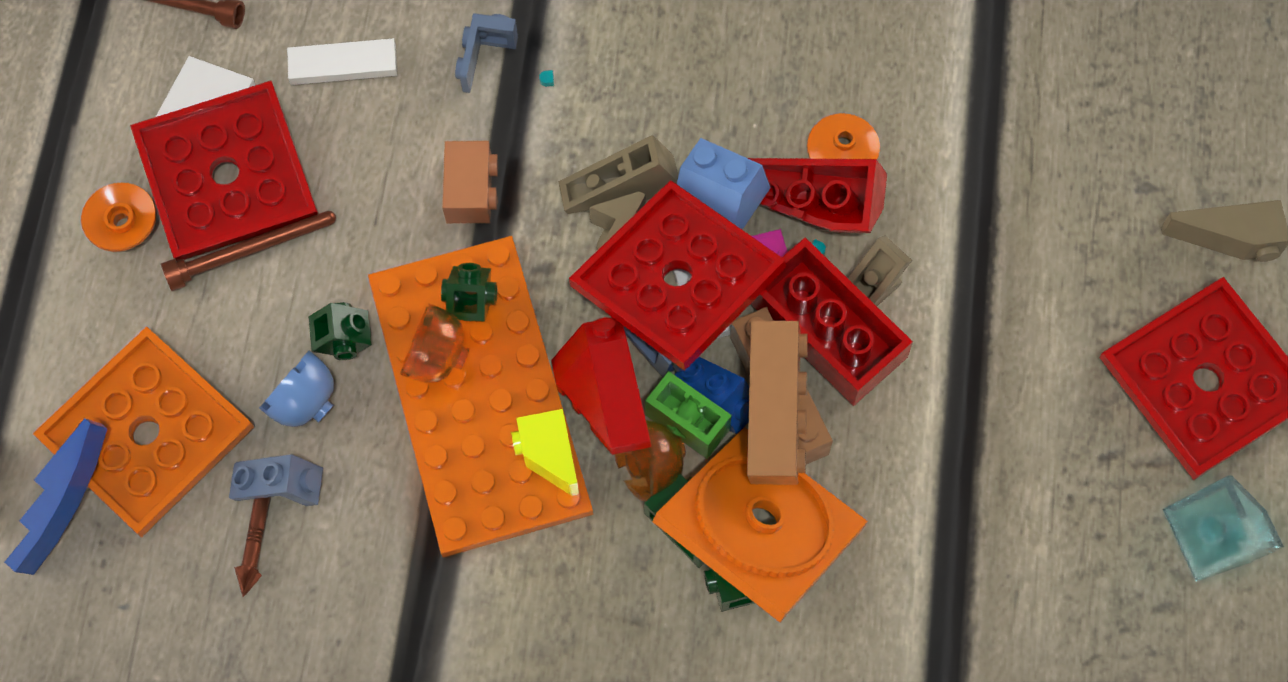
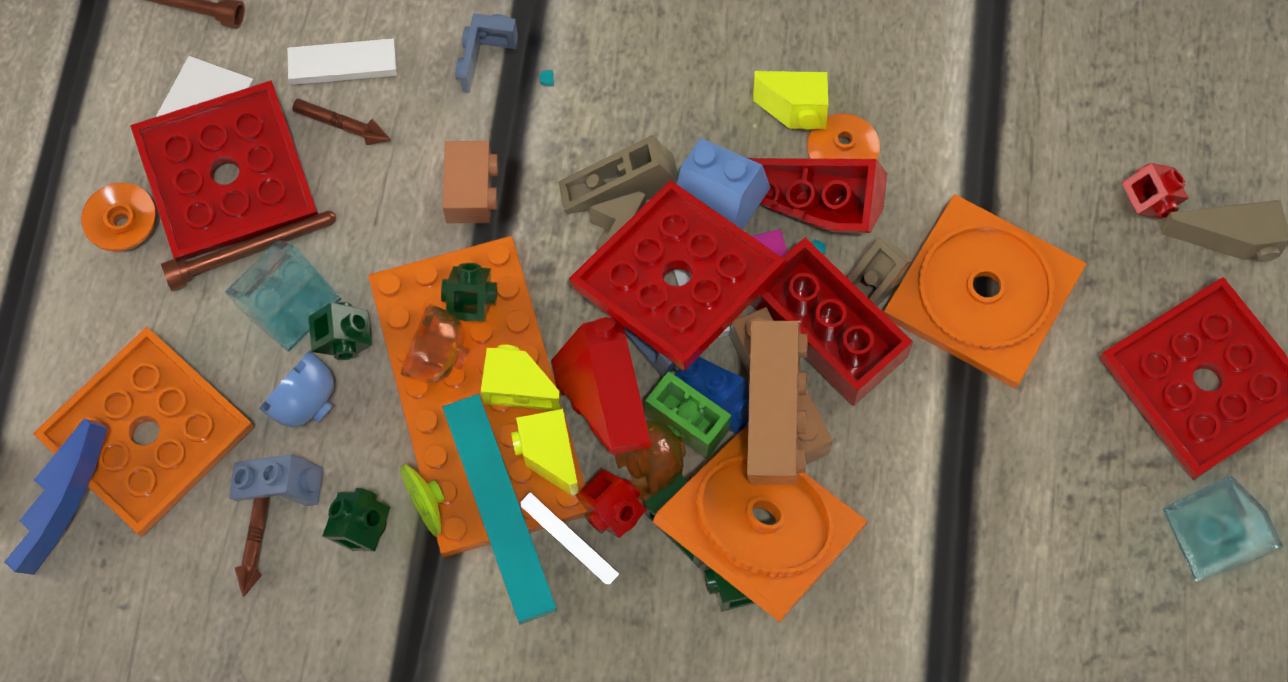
none -> clear light blue slope [225,240,341,352]
none -> copper piece [292,98,391,145]
none -> dark green brick [322,488,390,552]
none -> lime dish [400,464,445,537]
none -> teal tile [442,394,557,625]
none -> neon yellow slope [481,345,561,411]
none -> white tile [520,493,619,584]
none -> red brick [576,469,647,538]
none -> neon yellow slope [753,71,829,130]
none -> orange piece [883,194,1087,389]
none -> red brick [1122,163,1189,219]

